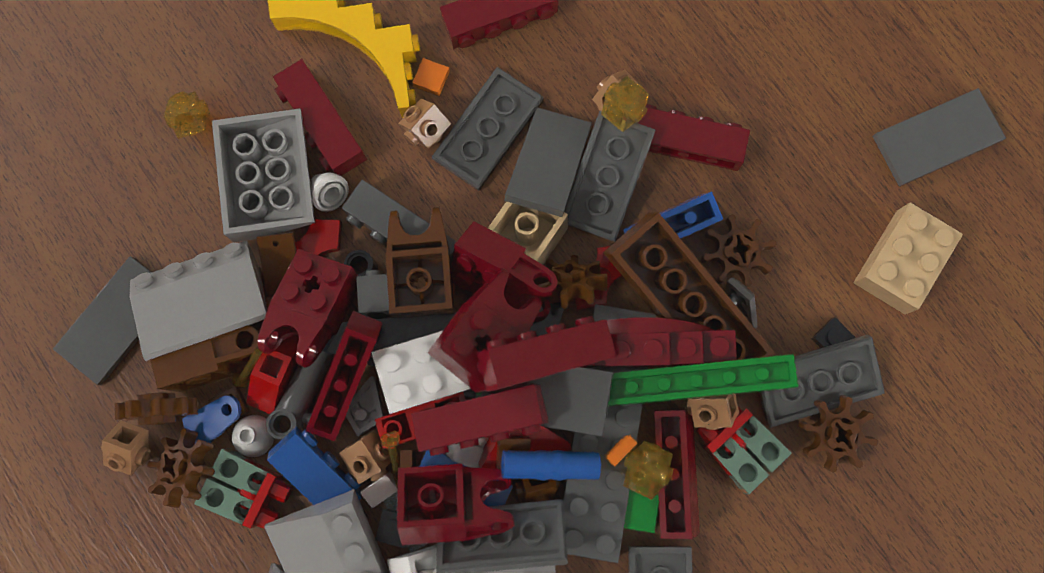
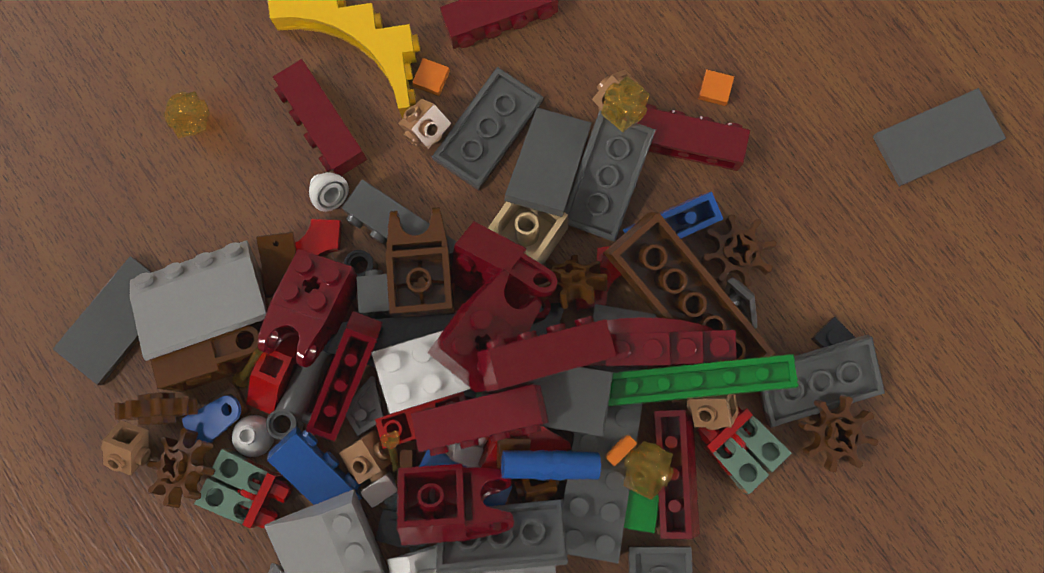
light grey slope [212,109,315,242] -> none
tan brick [853,203,963,314] -> none
none -> orange tile [698,69,734,106]

